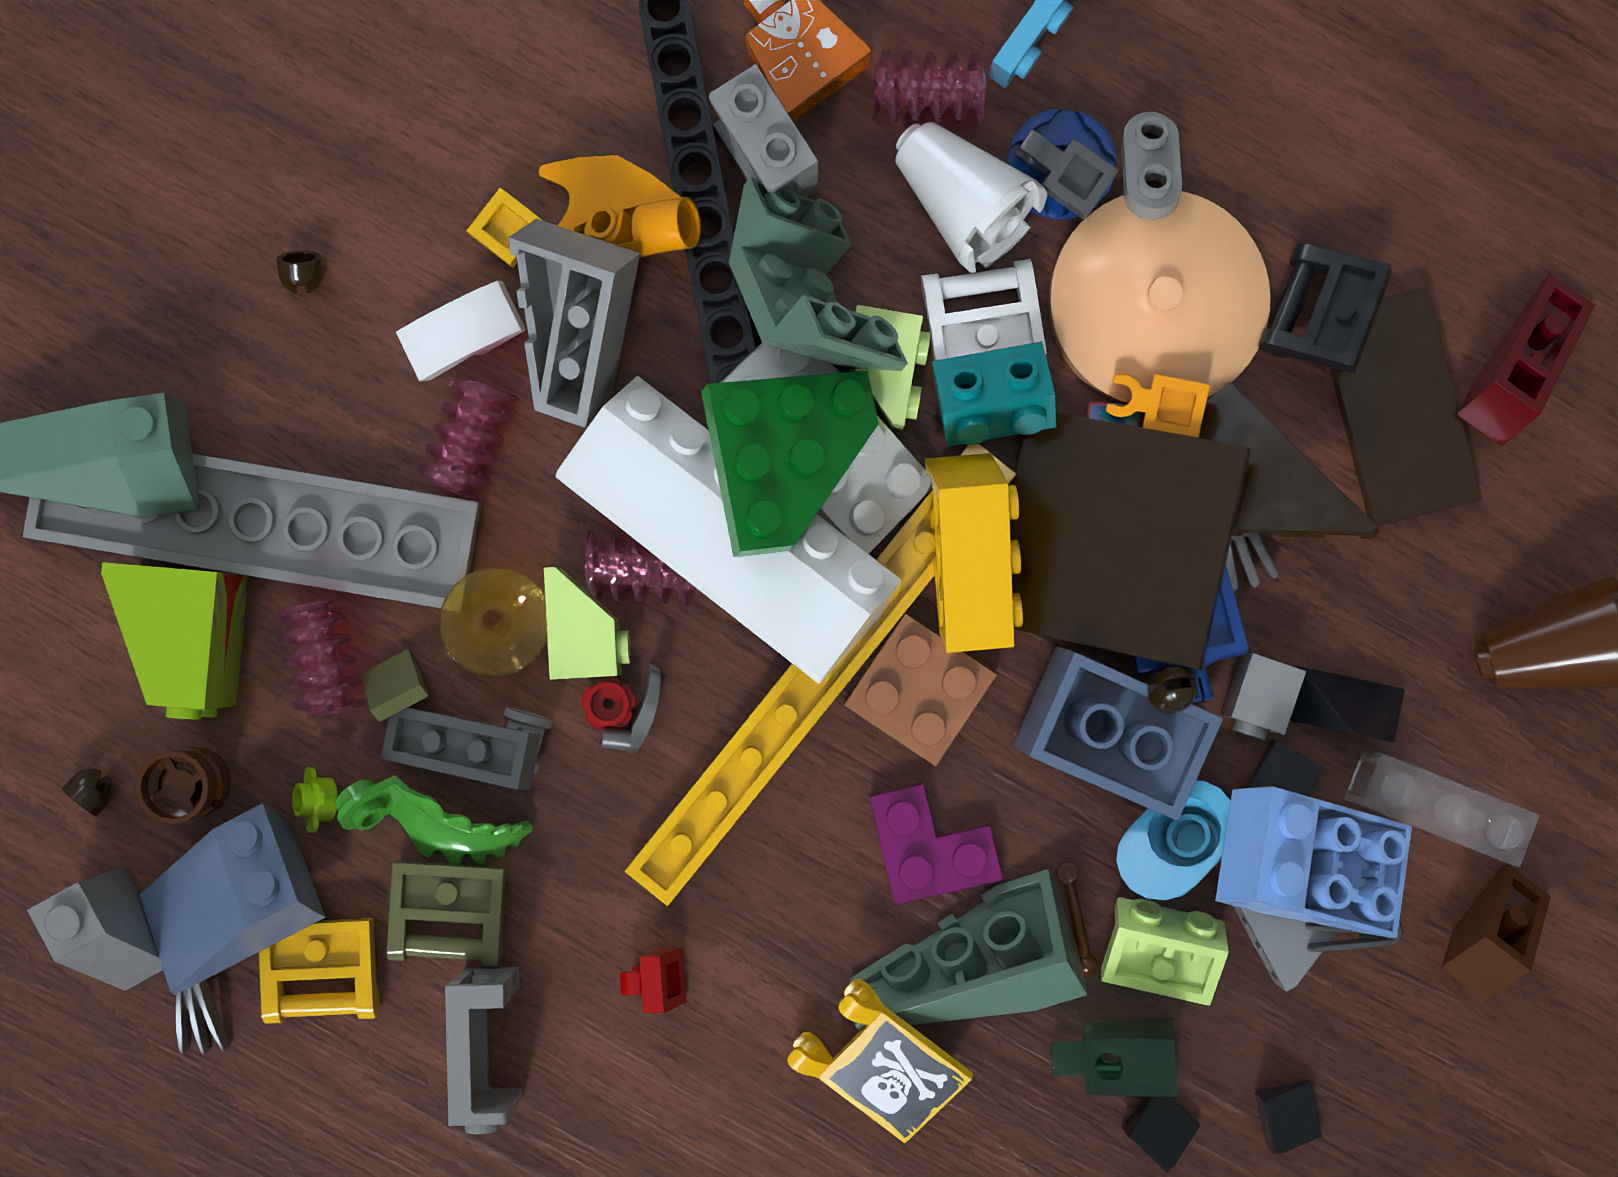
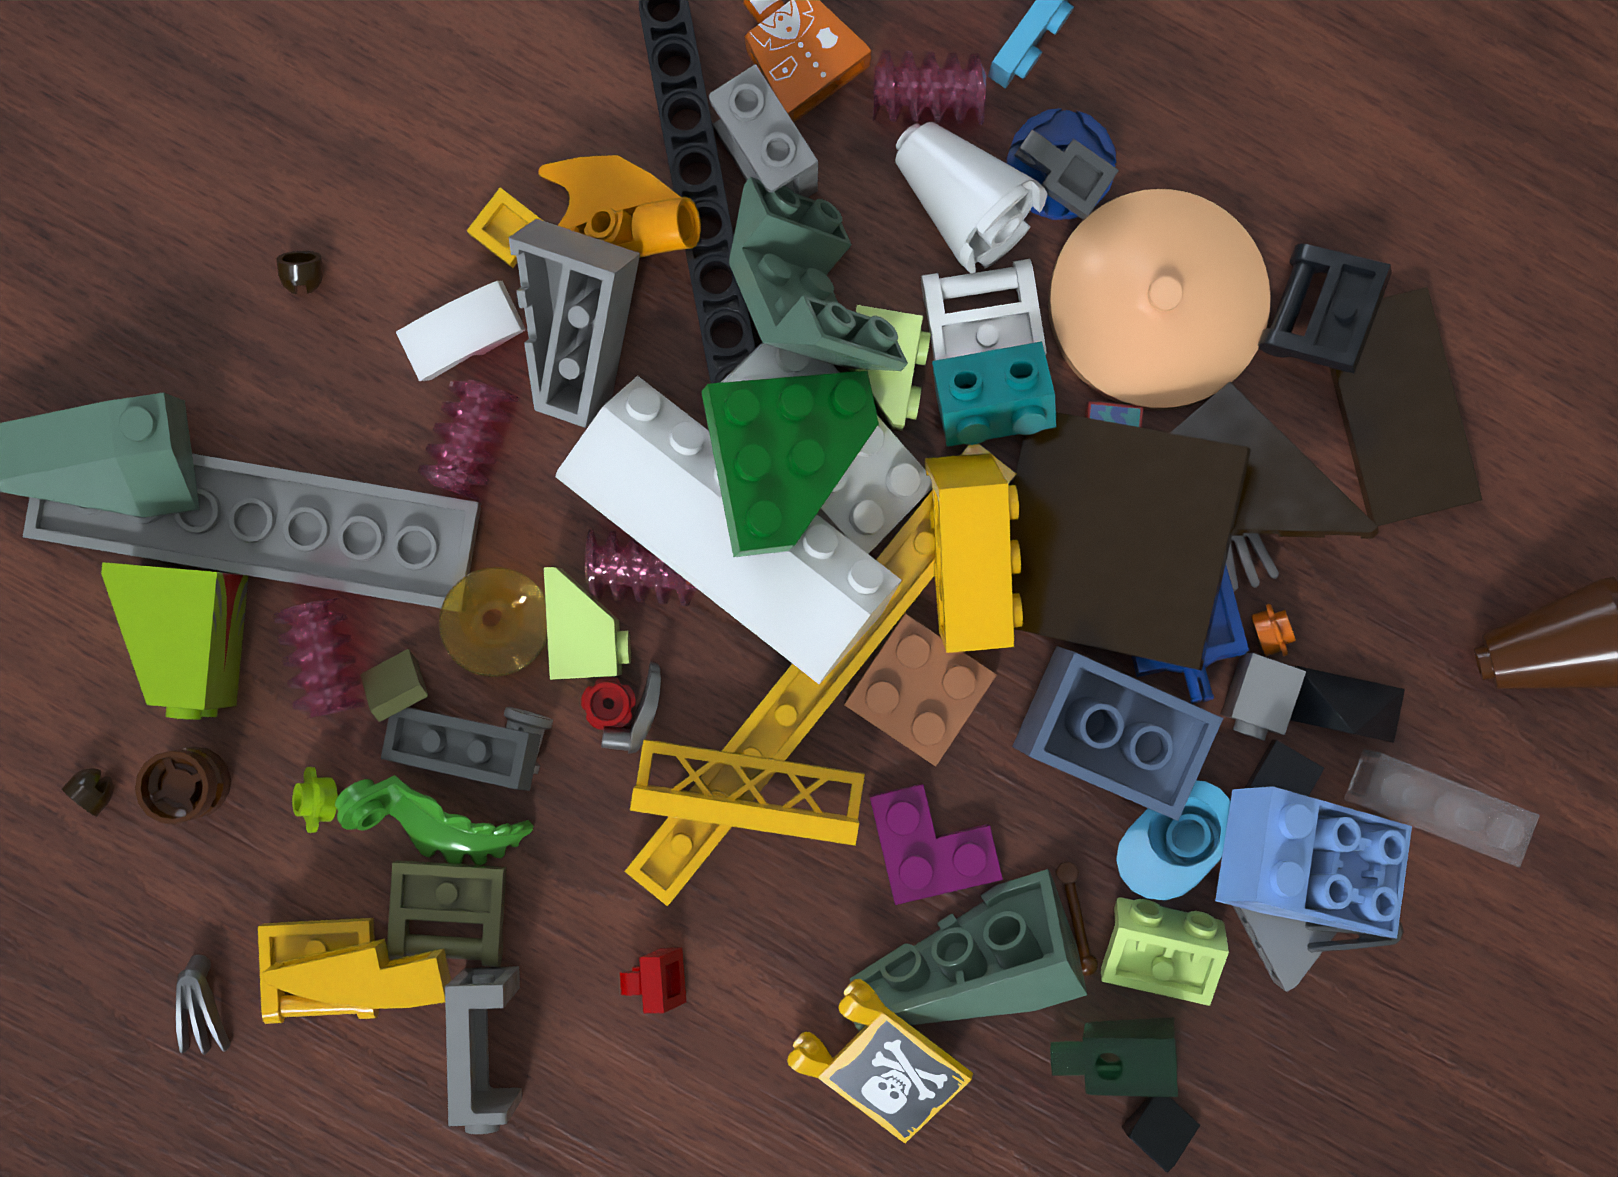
light grey slope [27,866,163,991] -> none
sand blue slope [139,803,325,995] -> none
light orange plate [1106,374,1210,438] -> none
light grey plate [1121,112,1182,220] -> none
dark brown hinge [1147,665,1198,714] -> none
black slope [1255,1080,1322,1155] -> none
reddish brown slope [1441,863,1551,1001] -> none
dark red slope [1457,274,1595,446] -> none
none -> yellow slope [262,939,451,1009]
none -> yellow fence [630,739,865,846]
none -> orange plate [1251,604,1296,657]

